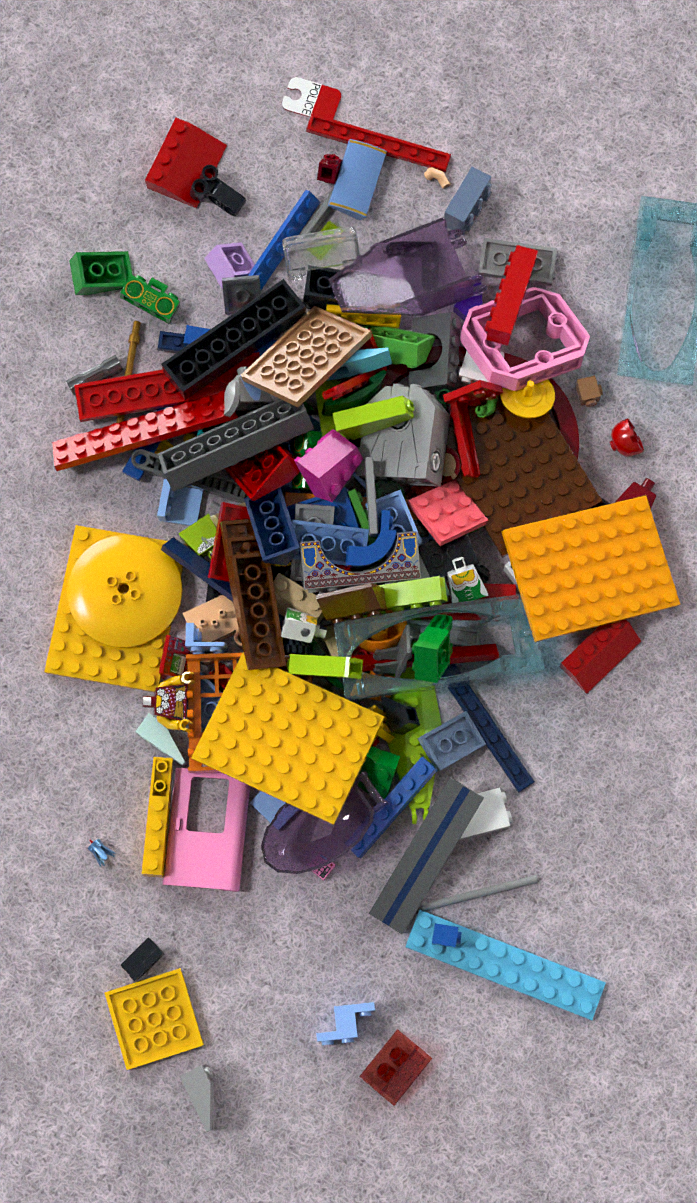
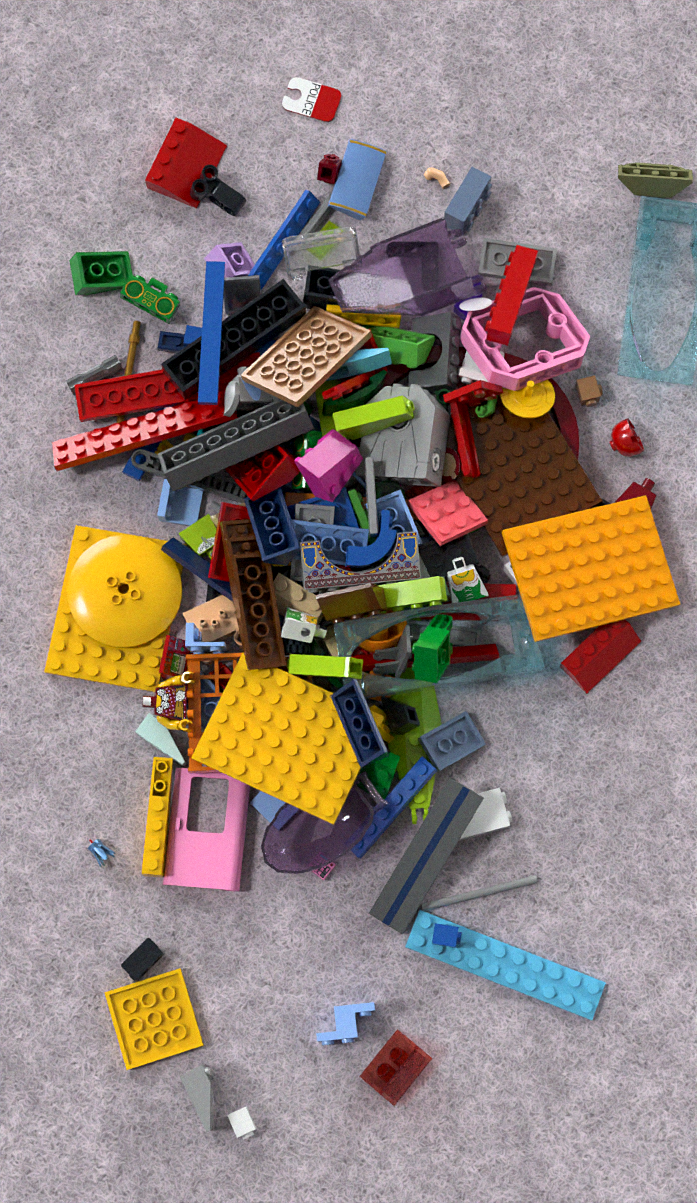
red tile [306,113,451,172] -> none
dark blue tile [441,664,535,793] -> none
none -> blue tile [198,261,226,405]
none -> white brick [227,1106,257,1140]
none -> dark blue slope [330,679,389,768]
none -> white sticker [459,298,492,311]
none -> olive wedge [618,162,693,198]

